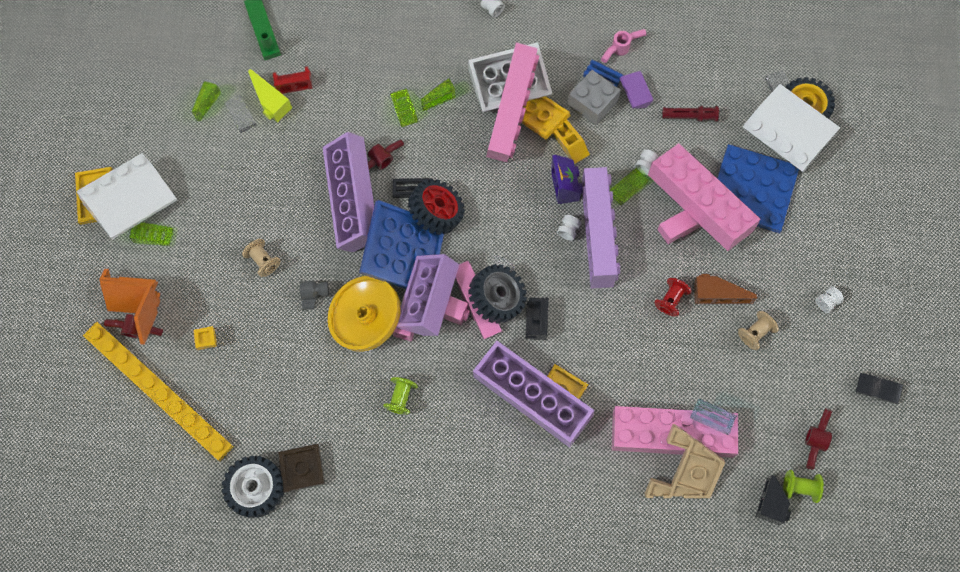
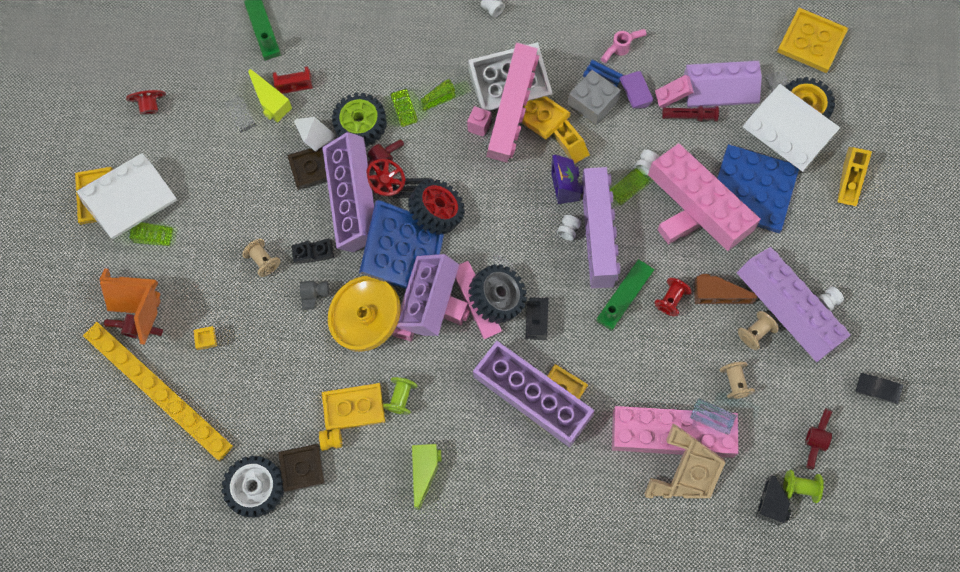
clear neon green slope [191,81,221,121] -> none
none -> red wheel [126,90,166,115]
none -> dark brown plate [287,146,327,190]
none -> black slope [291,238,334,264]
none -> white slope [294,117,338,151]
none -> yellow wheel [319,428,342,451]
none -> yellow tile [322,383,386,432]
none -> wheel [332,93,387,147]
none -> red wheel [366,159,405,196]
none -> lime slope [412,444,442,510]
none -> bright pink brick [467,106,491,137]
none -> green piece [596,259,655,331]
none -> bright pink plate [655,75,694,108]
none -> lavender slope [683,61,762,108]
none -> tan hose [720,362,755,399]
none -> lavender brick [737,247,851,362]
none -> yellow plate [777,8,848,73]
none -> yellow slope [837,147,872,207]

